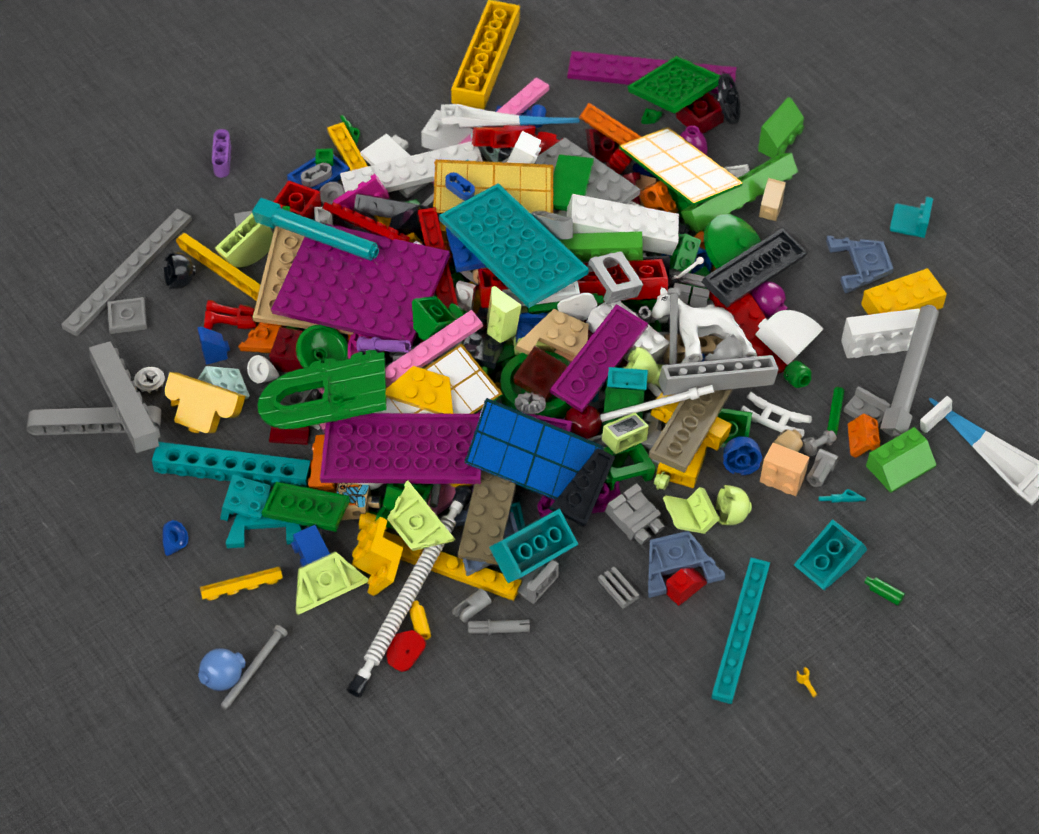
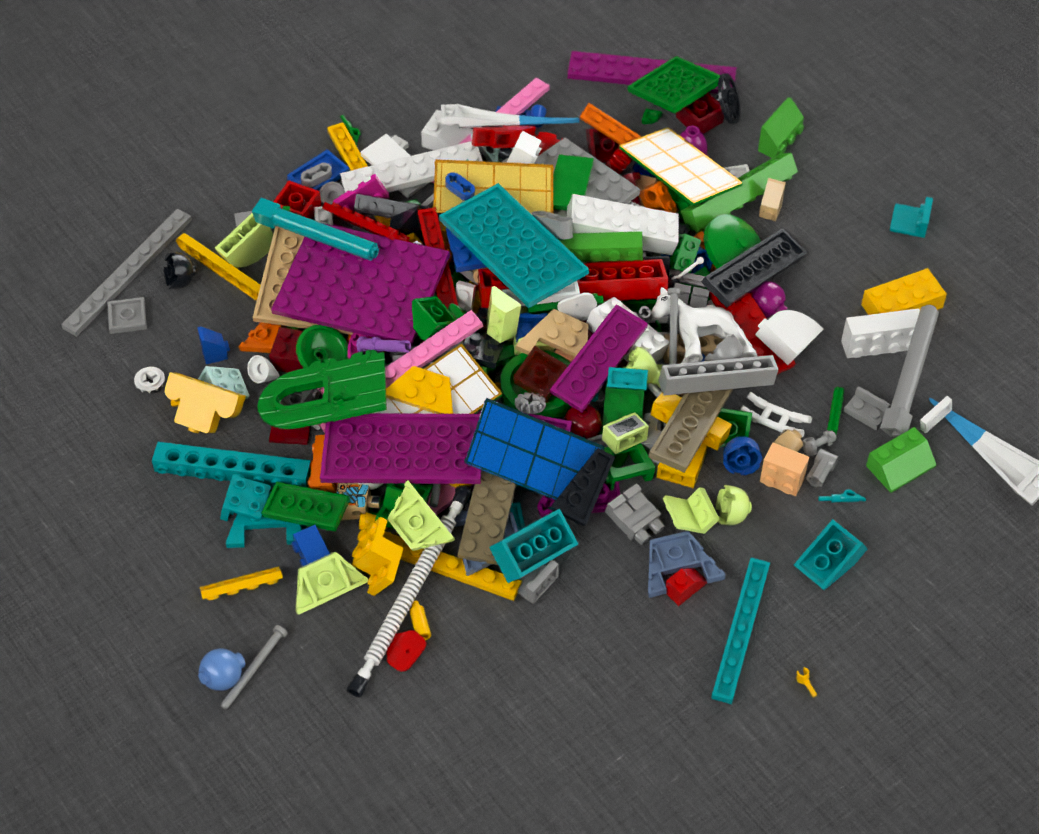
light grey beam [27,406,161,435] -> none
light grey brick [89,341,160,453] -> none
blue piece [162,520,188,556] -> none
red piece [204,300,257,330] -> none
medium lavender beam [212,129,231,178] -> none
green plate [315,149,334,166] -> none
yellow brick [451,0,520,110] -> none
light grey hinge [452,588,491,622] -> none
light grey axle [468,619,530,635] -> none
light grey panel [587,252,643,304] -> none
light grey tile [598,567,639,609] -> none
white bar [600,385,714,422] -> none
yellowish green plate [654,471,670,490] -> none
green head [783,360,812,388] -> none
sand blue wing [826,236,894,293] -> none
orange bracket [847,413,880,458] -> none
green cylinder [864,576,905,606] -> none

